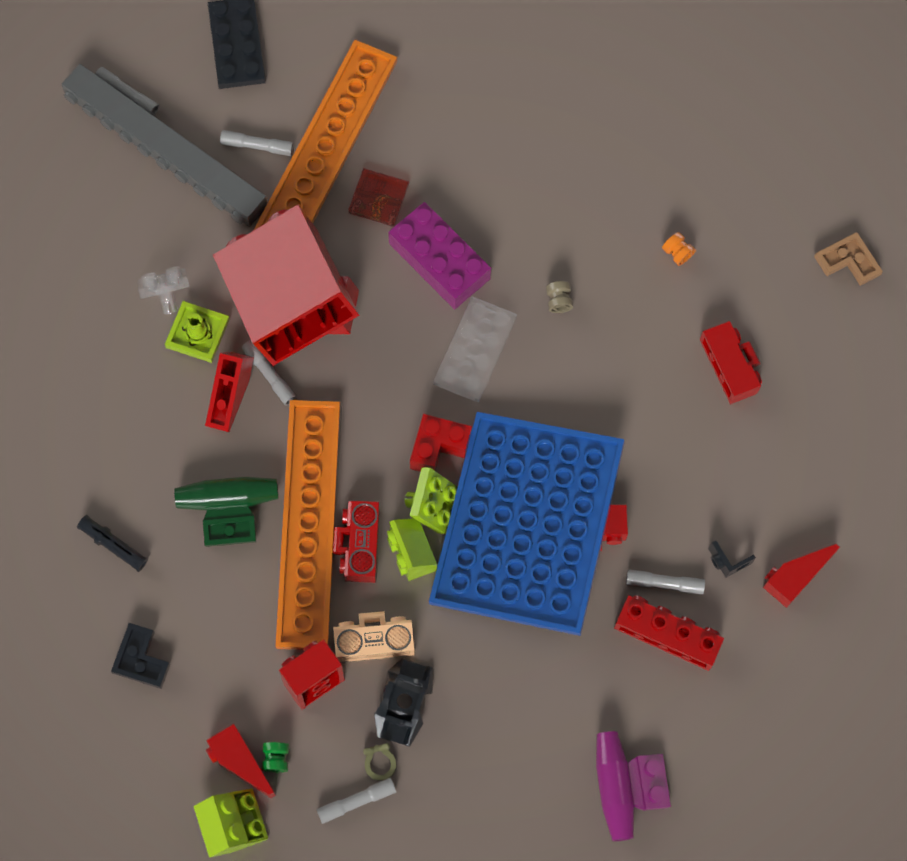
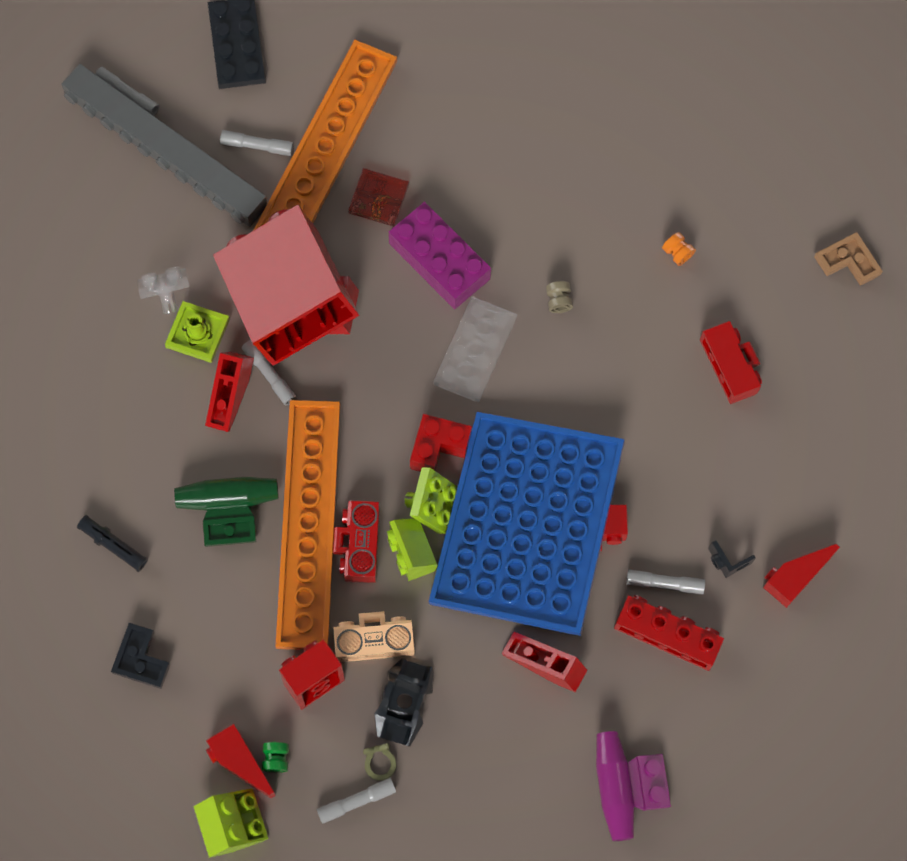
none -> red slope [502,632,588,692]

